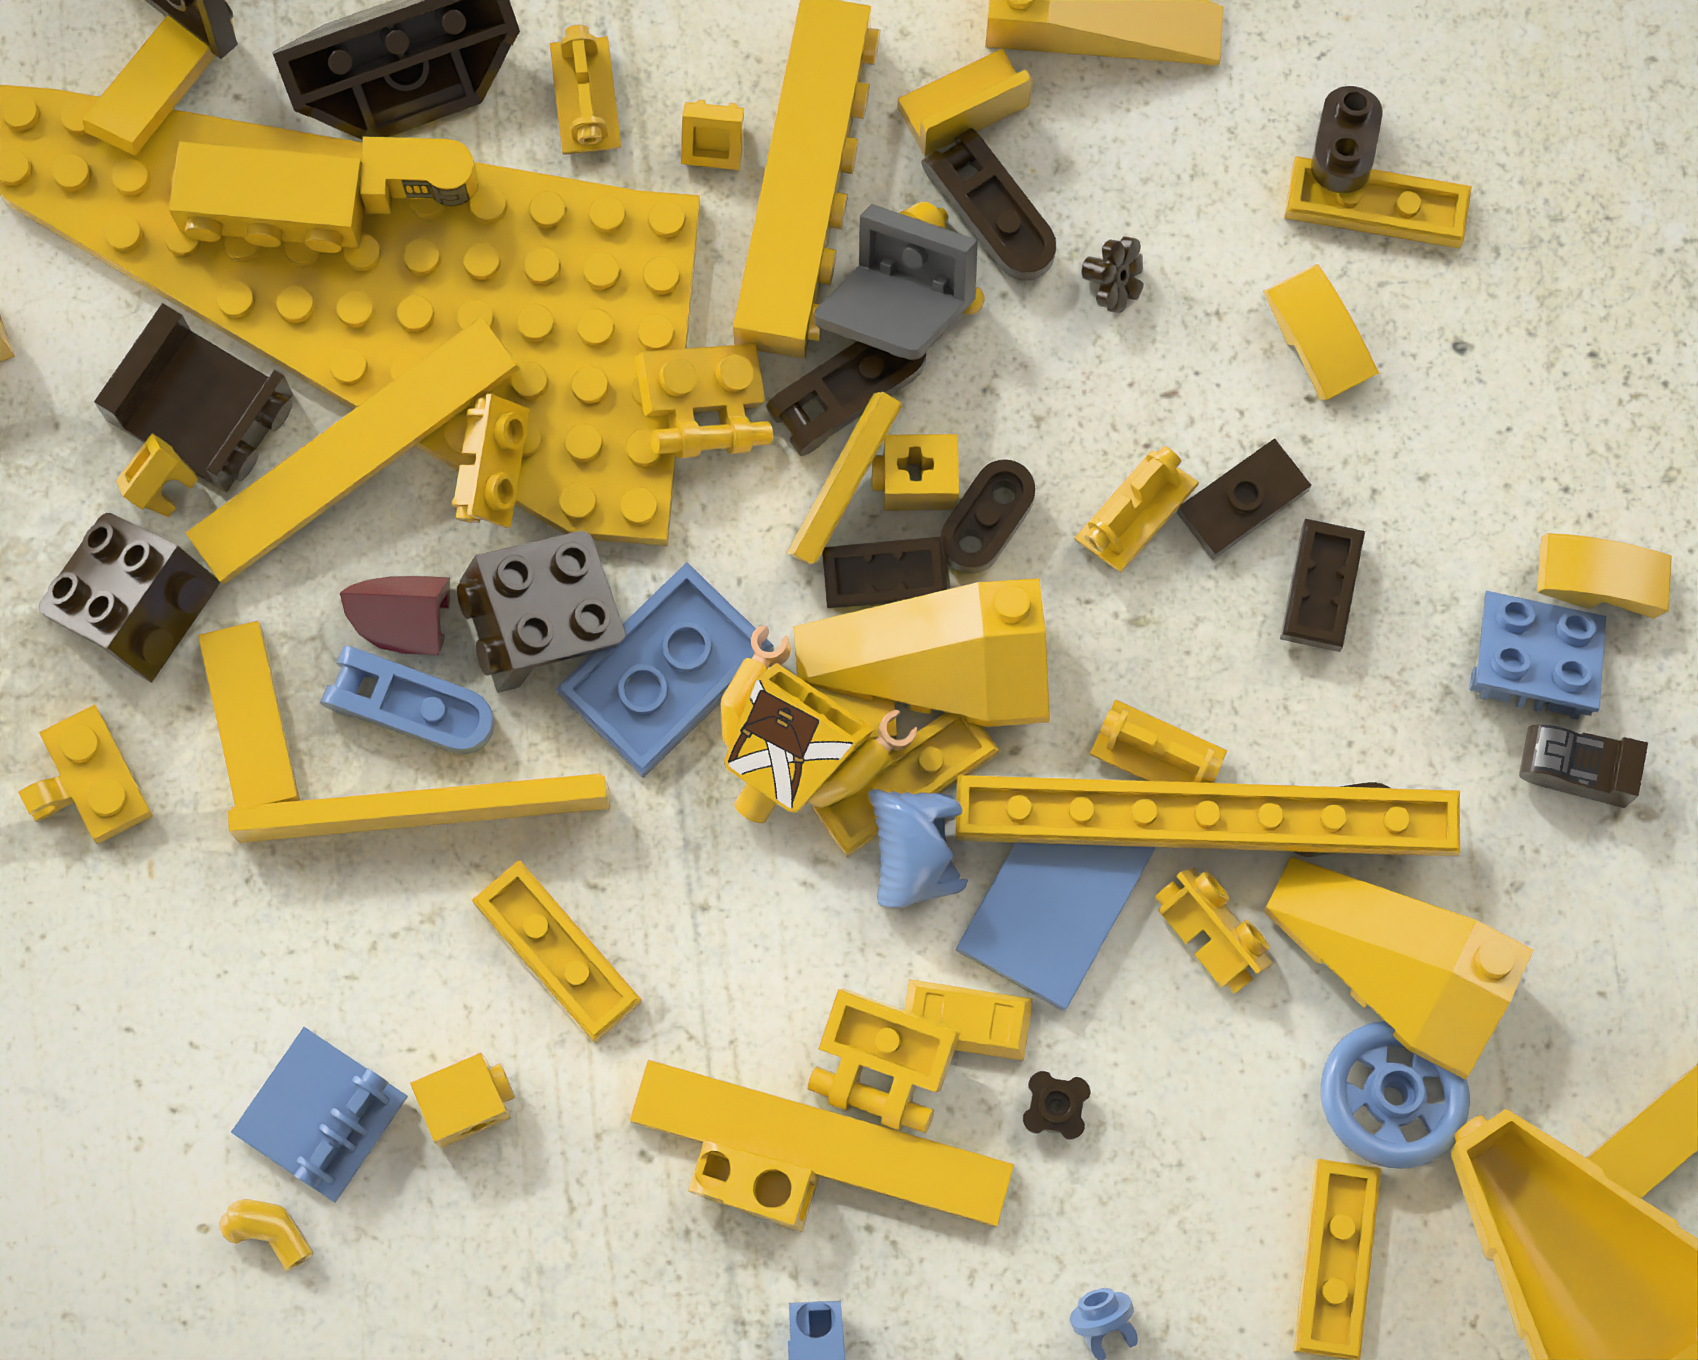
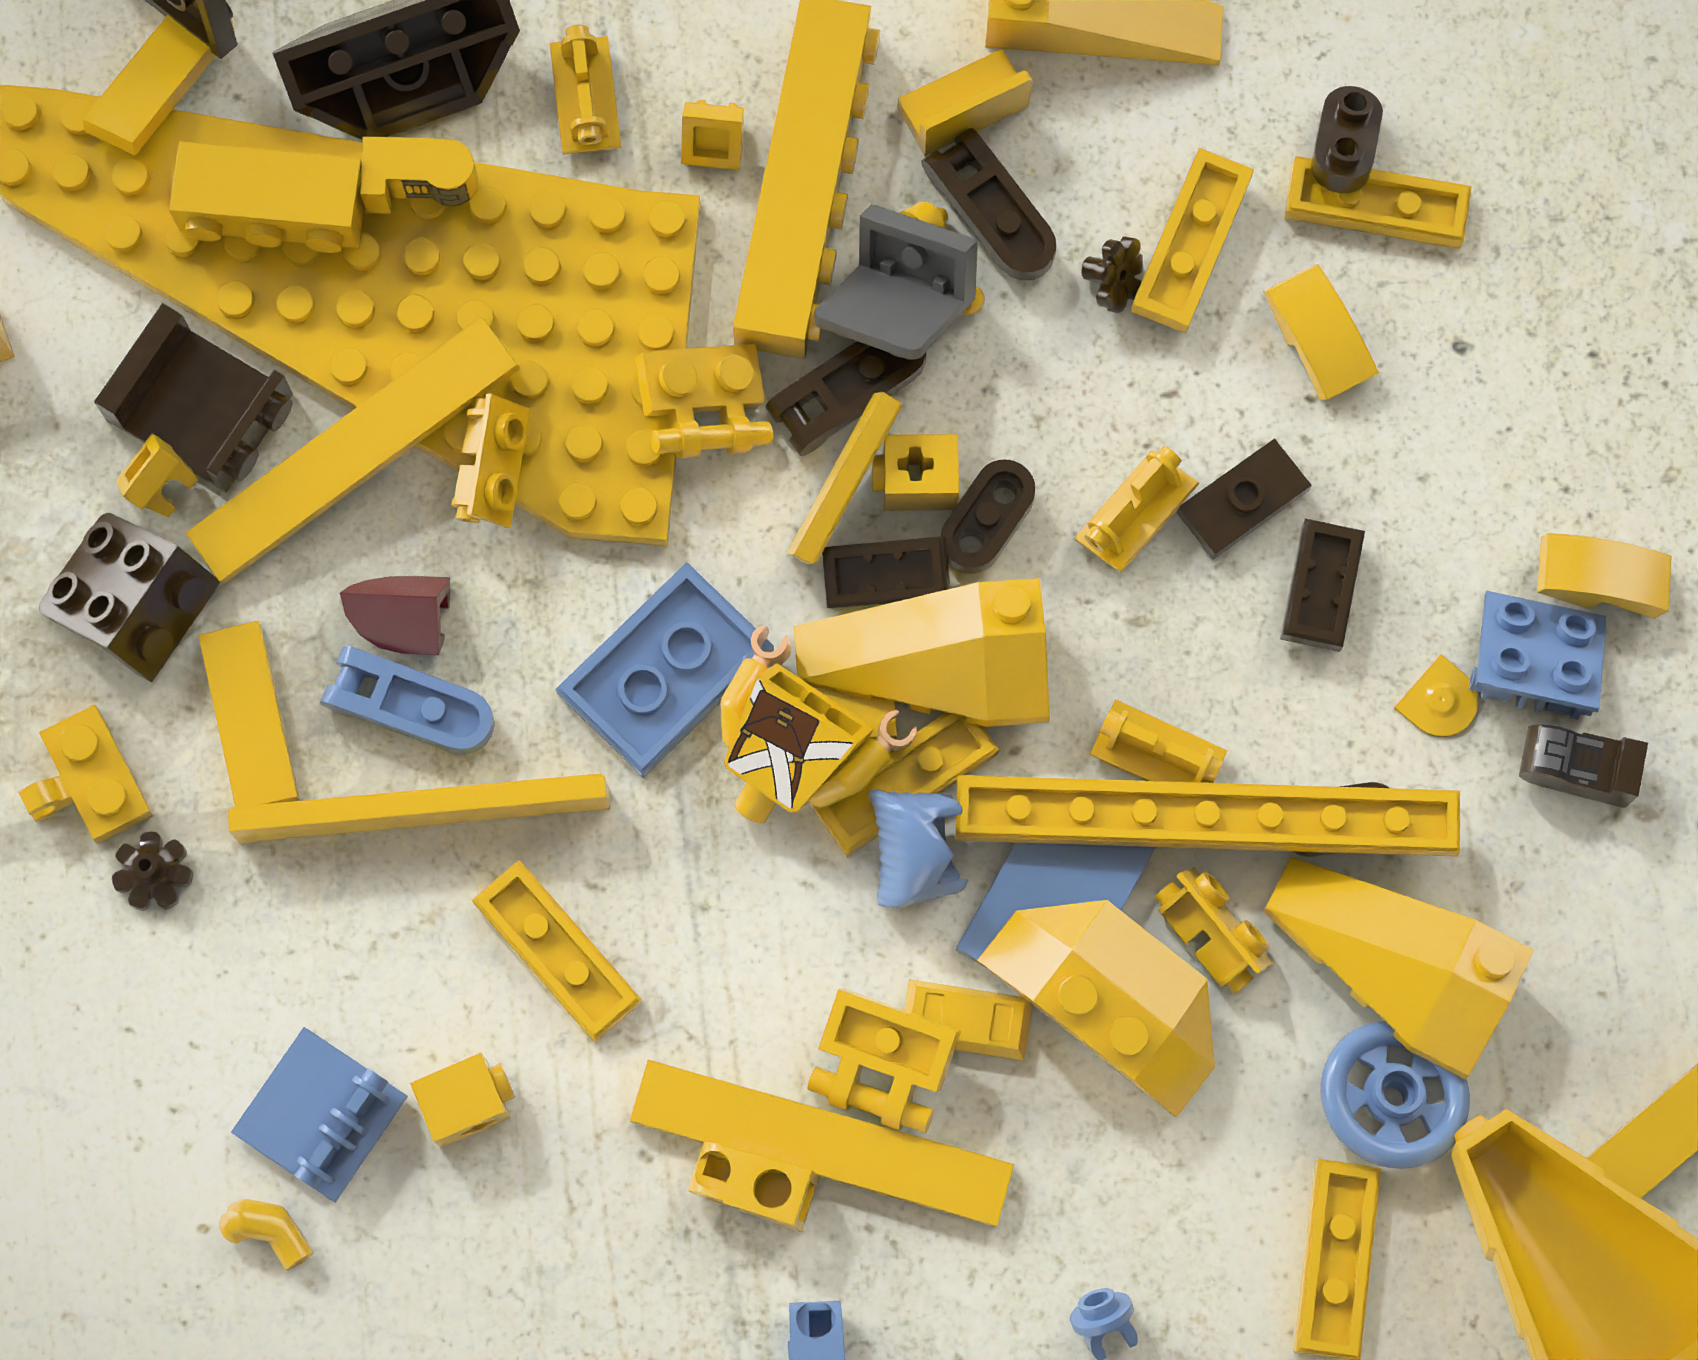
bracket [457,531,625,693] -> none
dark brown plate [1022,1071,1091,1140] -> none
none -> dark brown plant [112,831,194,911]
none -> yellow wedge [977,900,1215,1117]
none -> yellow plate [1130,148,1254,334]
none -> yellow piece [1394,654,1478,737]

